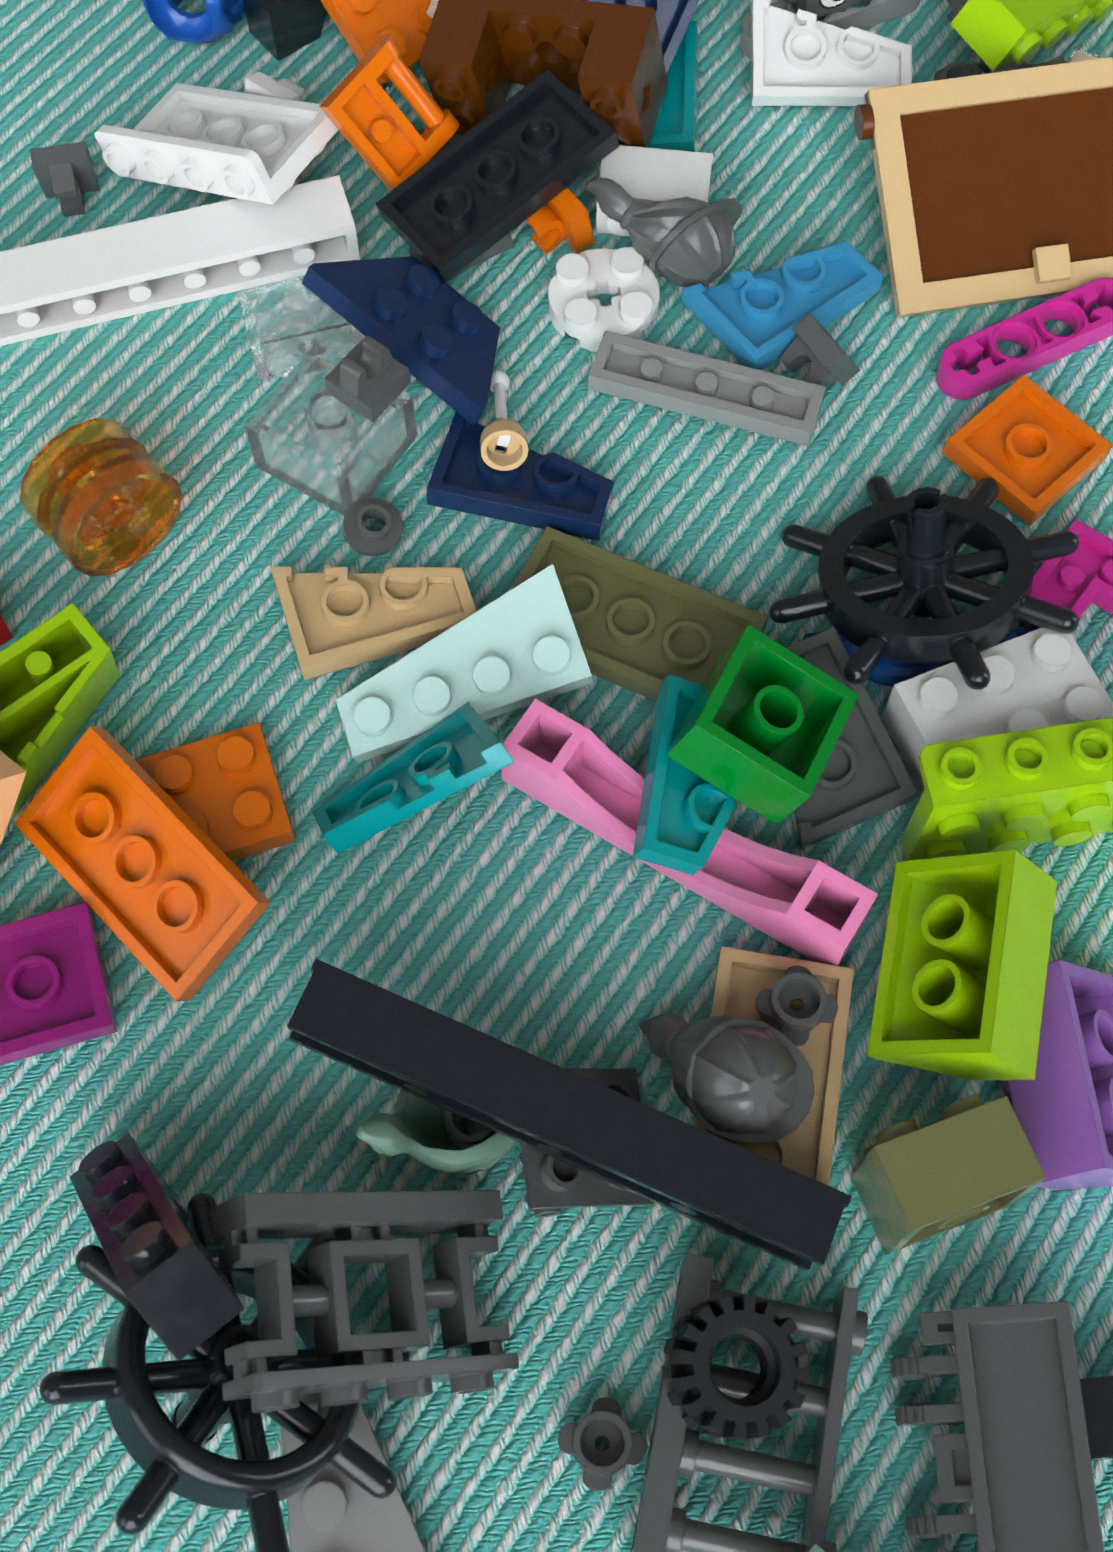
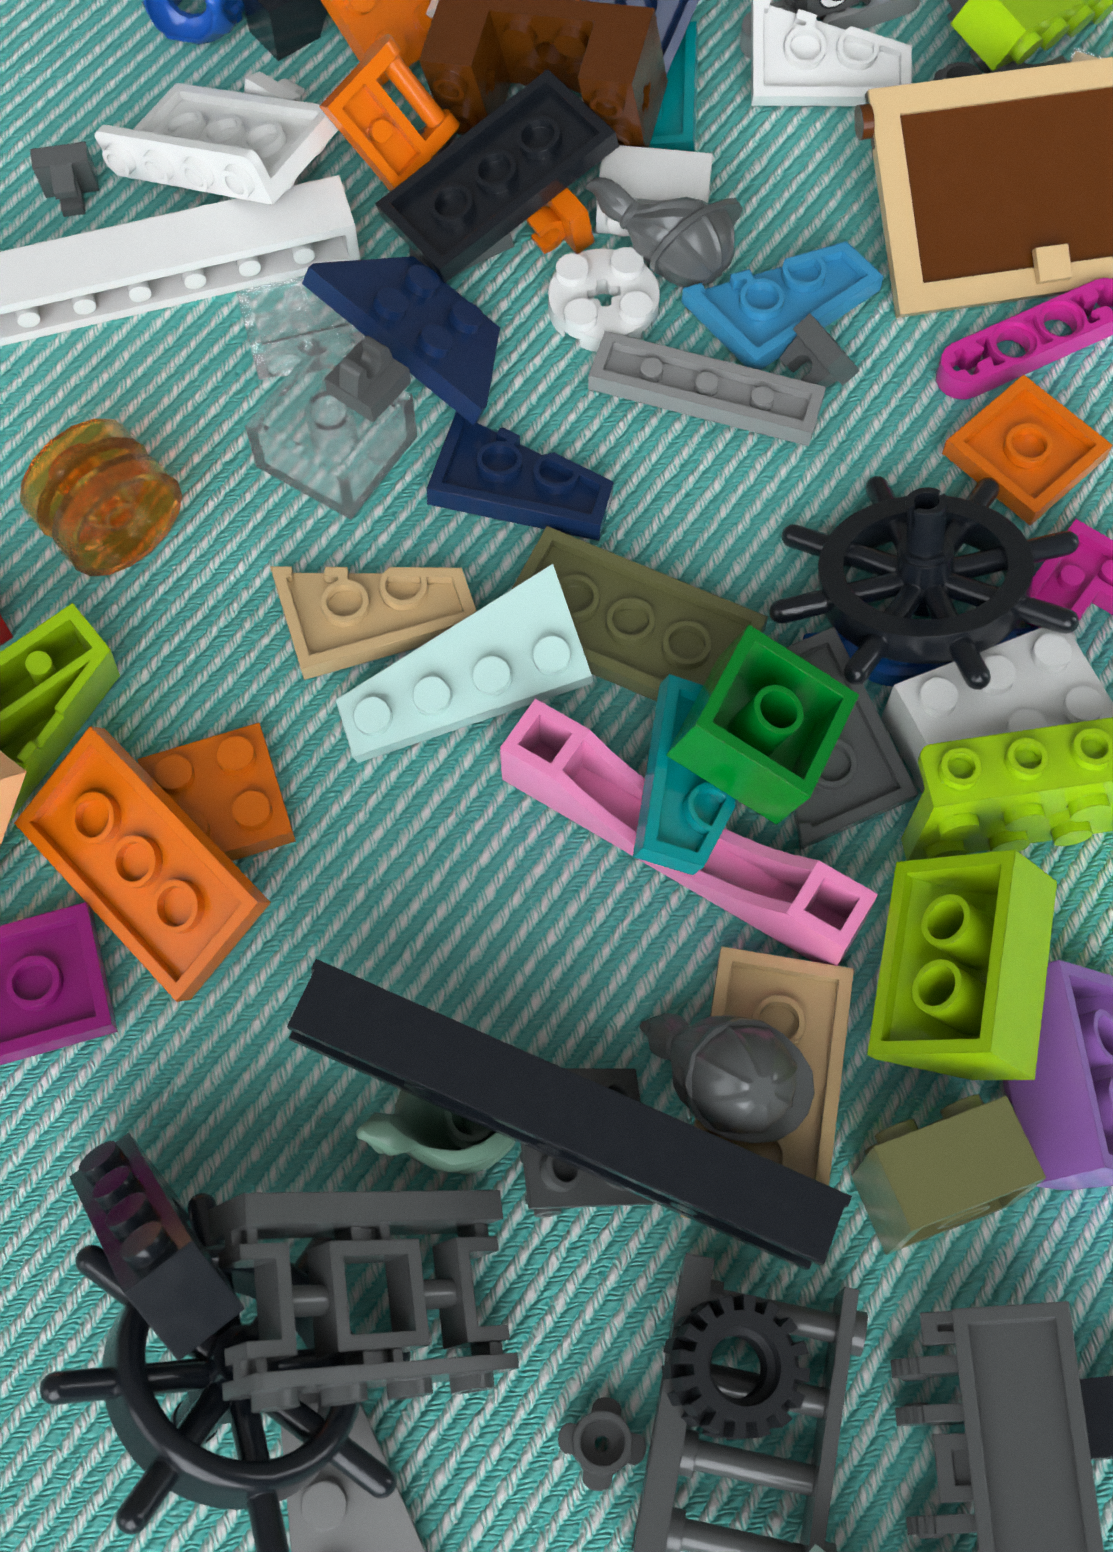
teal wing [312,702,514,854] -> none
dark grey plate [342,498,403,557] -> none
tan hinge [480,371,528,471] -> none
dark grey plate [755,965,838,1046] -> none

